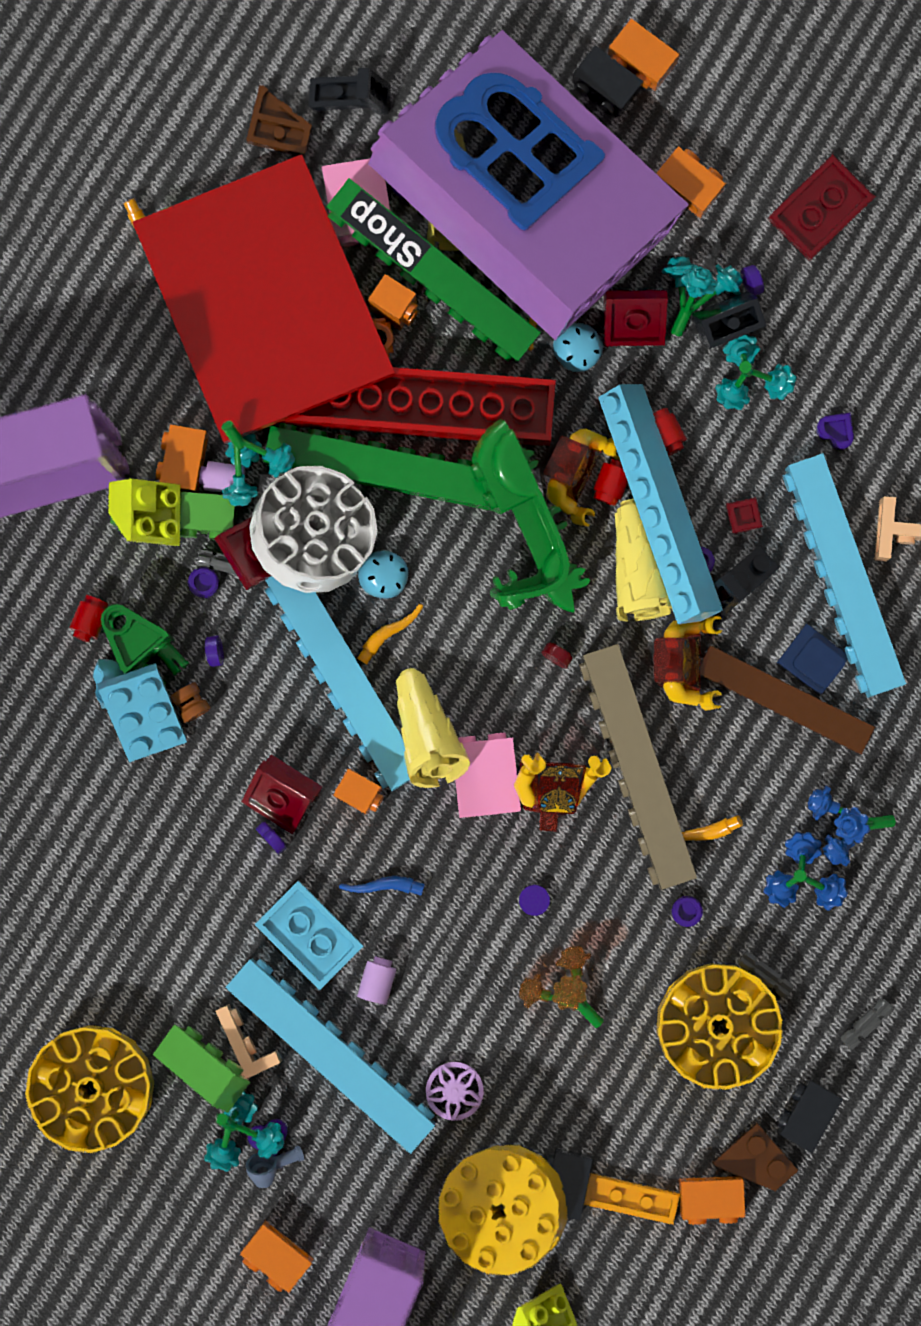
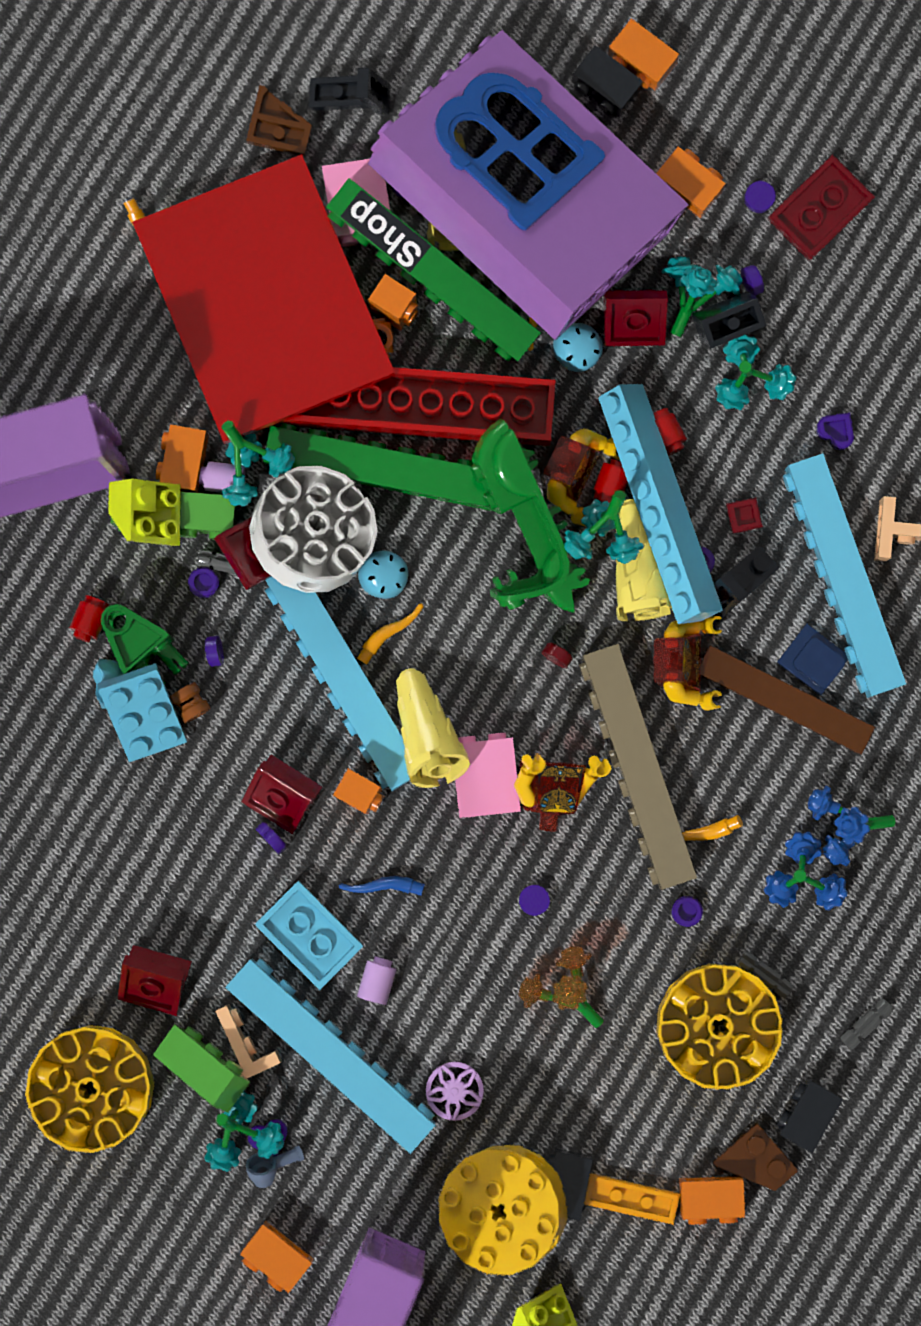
none -> dark red bracket [118,945,192,1016]
none -> teal plant [564,490,644,564]
none -> dark purple tile [744,181,776,213]

